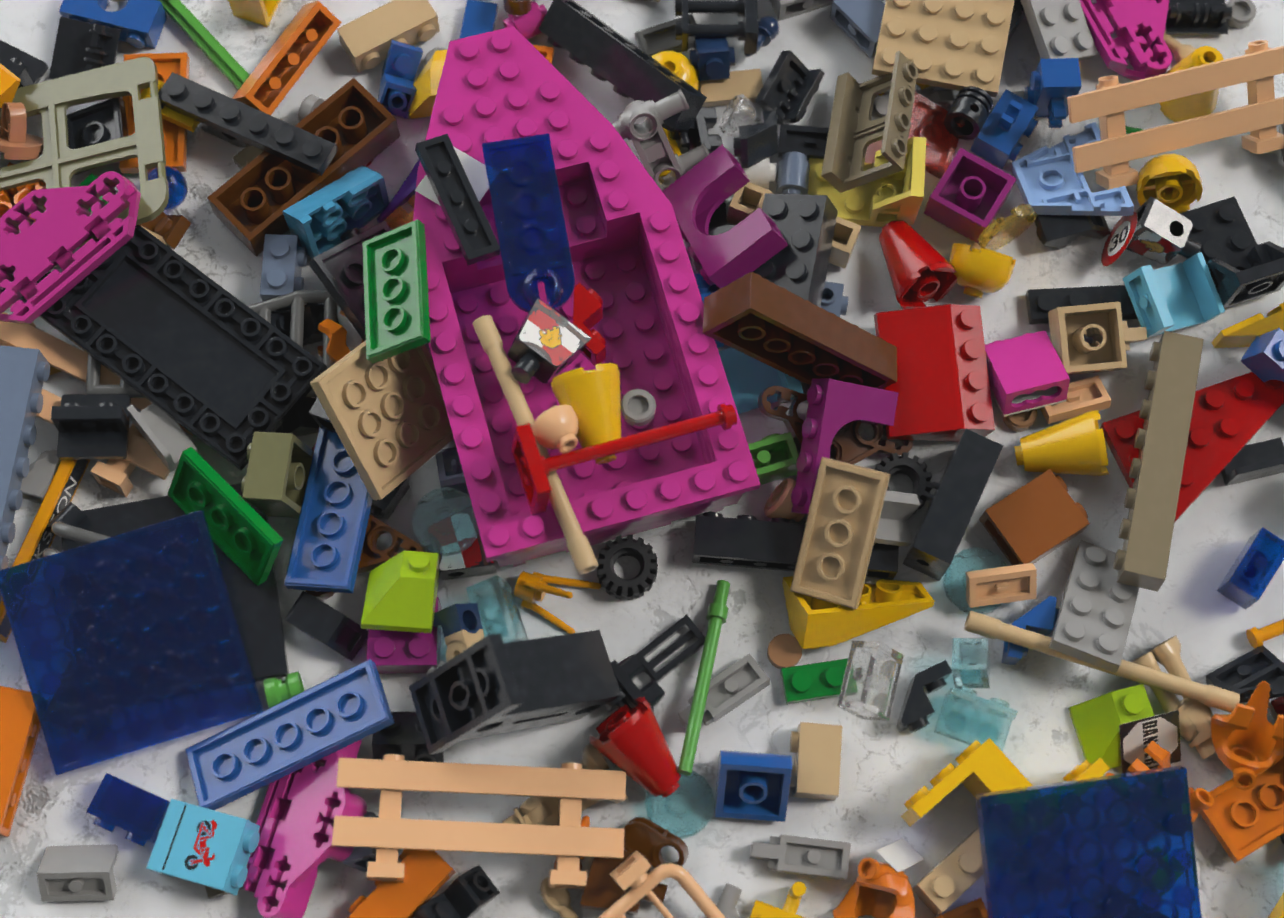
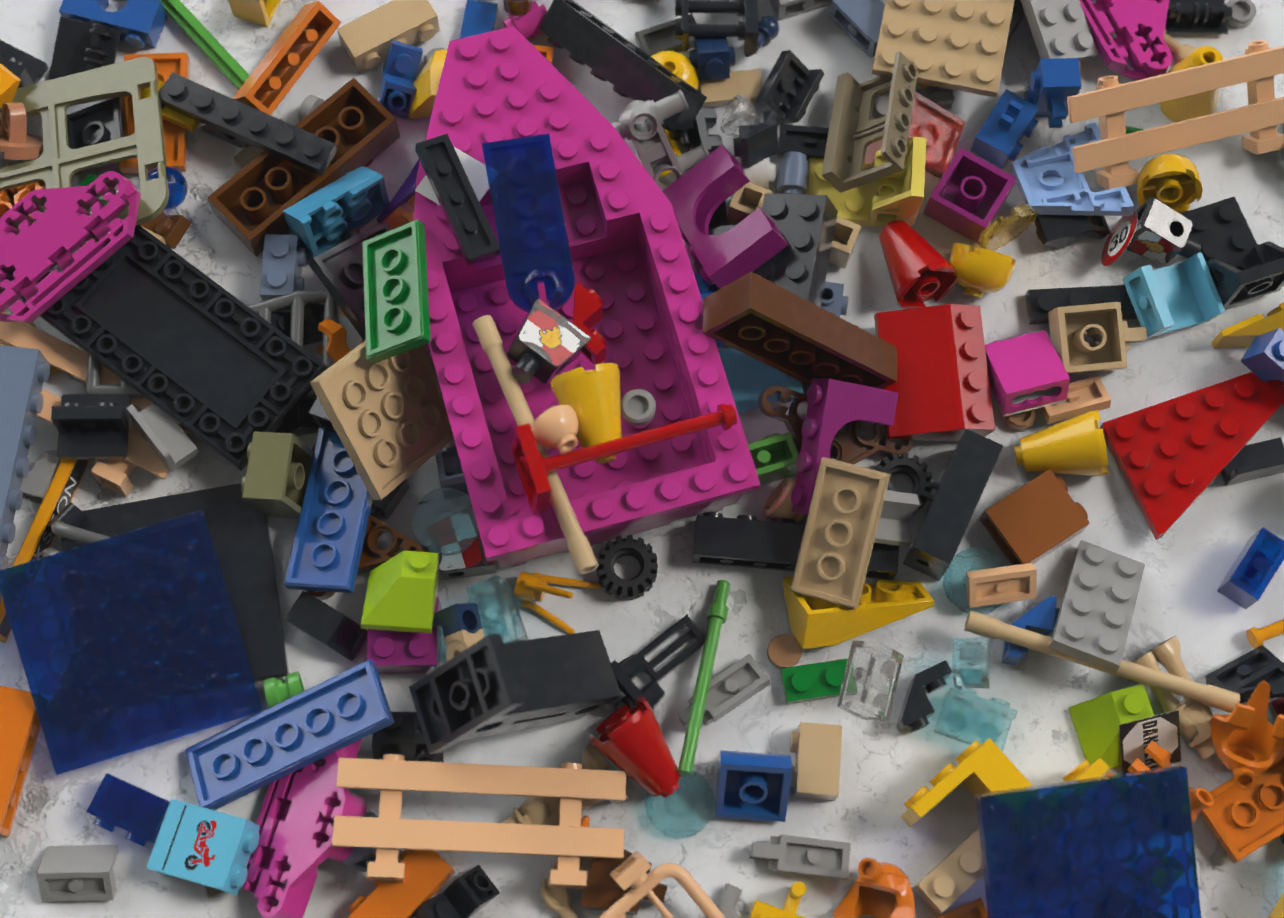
green tile [168,447,284,586] -> none
reddish brown piece [623,817,688,868] -> none
white sticker [877,838,924,873] -> none
black piece [944,86,993,140] -> none
dark tan brick [1113,331,1204,592] -> none

